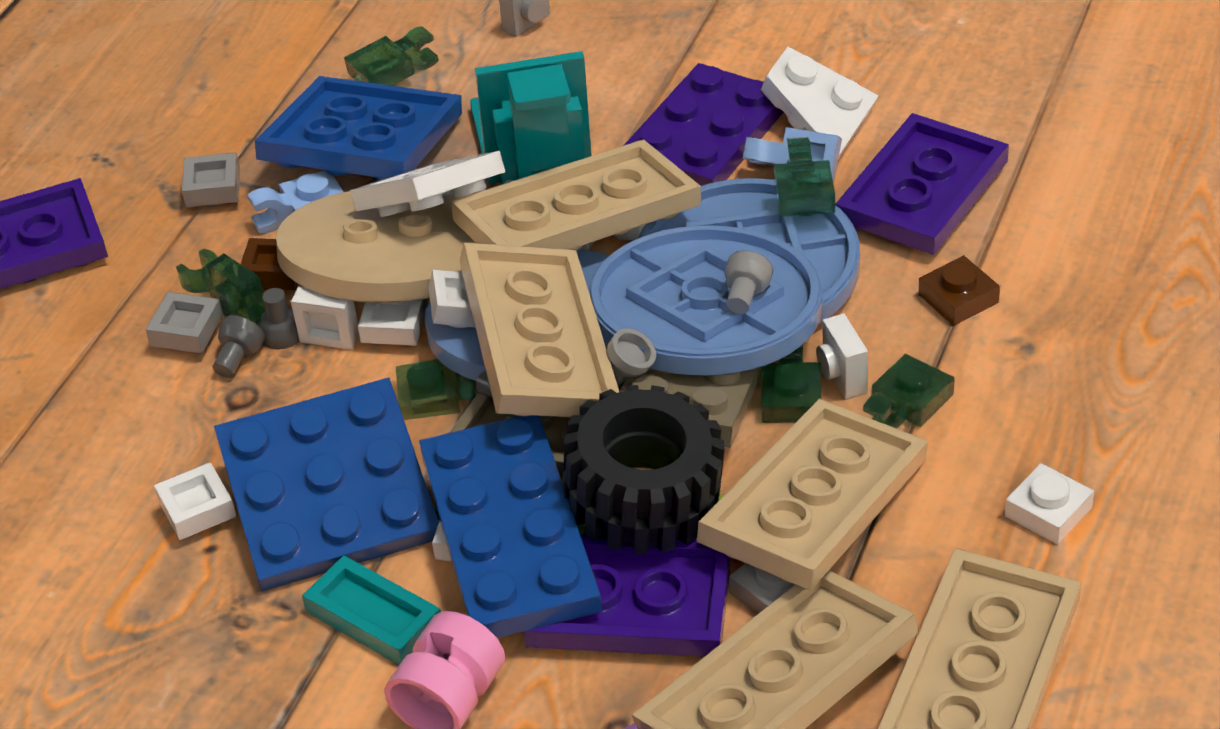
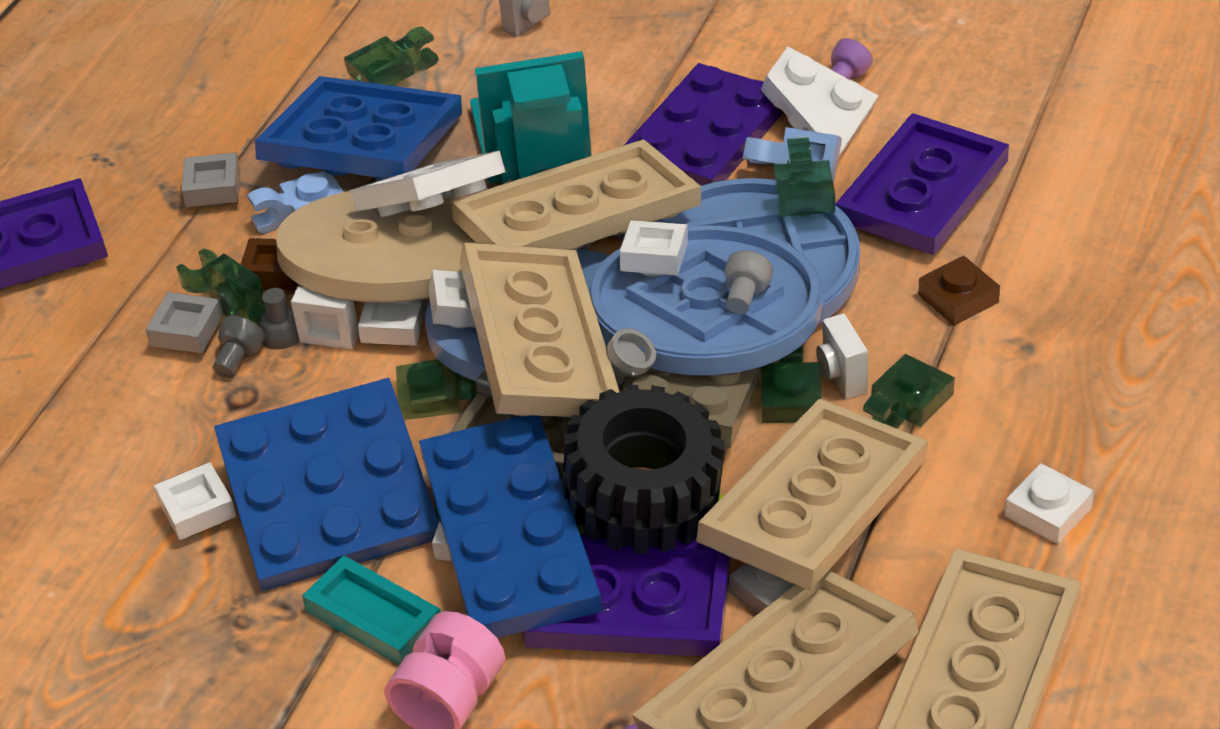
none -> white plate [619,220,688,277]
none -> medium lavender piece [831,38,873,79]

